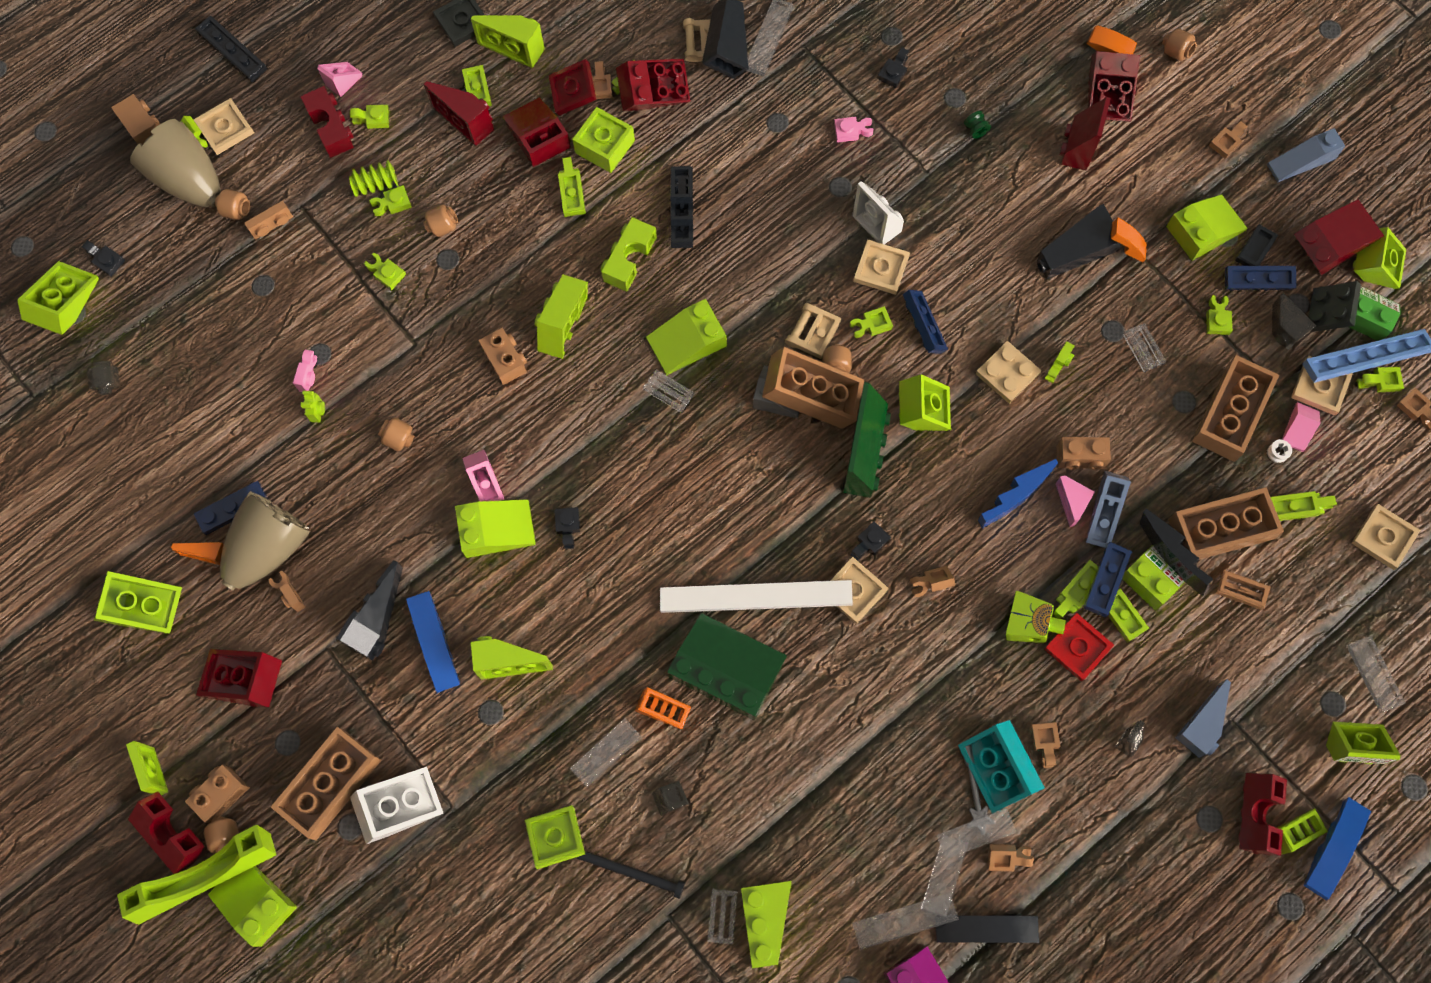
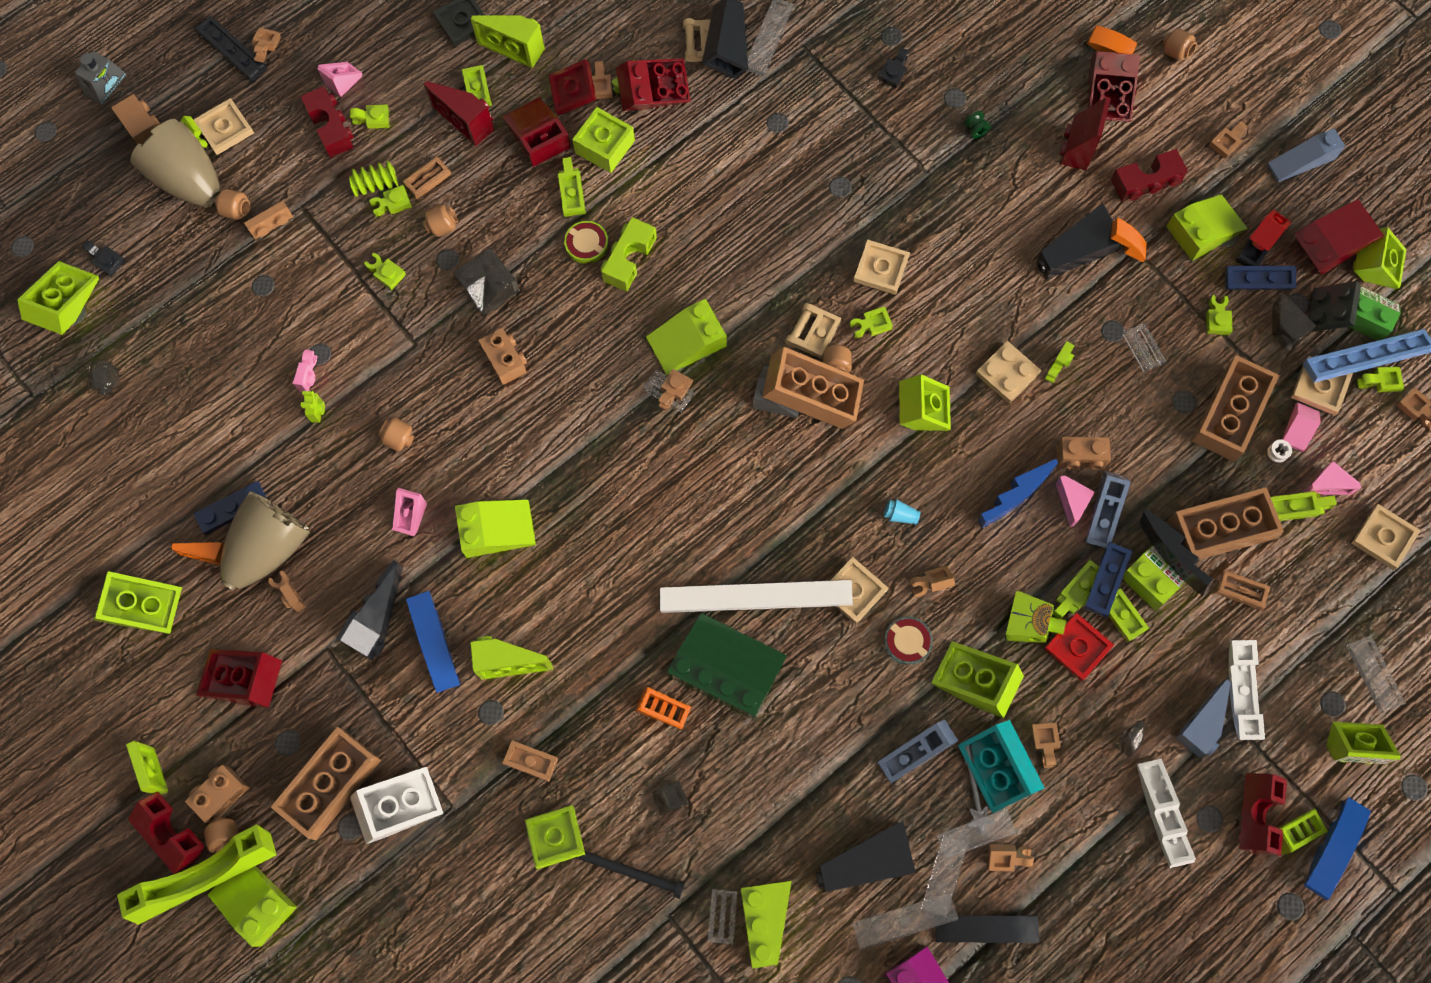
bright pink slope [463,450,504,501] -> none
lime wedge [535,274,588,359] -> none
black plate [555,507,580,549] -> none
clear tile [570,718,641,787] -> none
black slope [670,166,693,248] -> none
bright pink plate [834,117,873,142] -> none
dark green slope [843,382,891,498] -> none
black plate [850,521,891,561] -> none
white slope [853,181,904,245] -> none
dark blue plate [902,290,948,354] -> none
none -> dark grey torso [75,51,126,105]
none -> medium nougat plate [252,27,280,63]
none -> bright pink slope [392,488,427,536]
none -> medium nougat tile [402,156,451,199]
none -> clear smoke slope [453,248,520,316]
none -> medium nougat plate [502,740,558,782]
none -> tile [564,221,608,264]
none -> medium nougat plate [658,369,693,411]
none -> black slope [816,822,916,893]
none -> sand blue slope [878,720,958,783]
none -> medium azure cone [884,499,920,525]
none -> tile [884,617,933,665]
none -> lime slope [931,641,1024,719]
none -> dark red arch [1111,149,1188,202]
none -> white slope [1137,759,1196,868]
none -> white slope [1229,640,1265,740]
none -> red slope [1249,209,1292,251]
none -> bright pink slope [1304,461,1361,495]

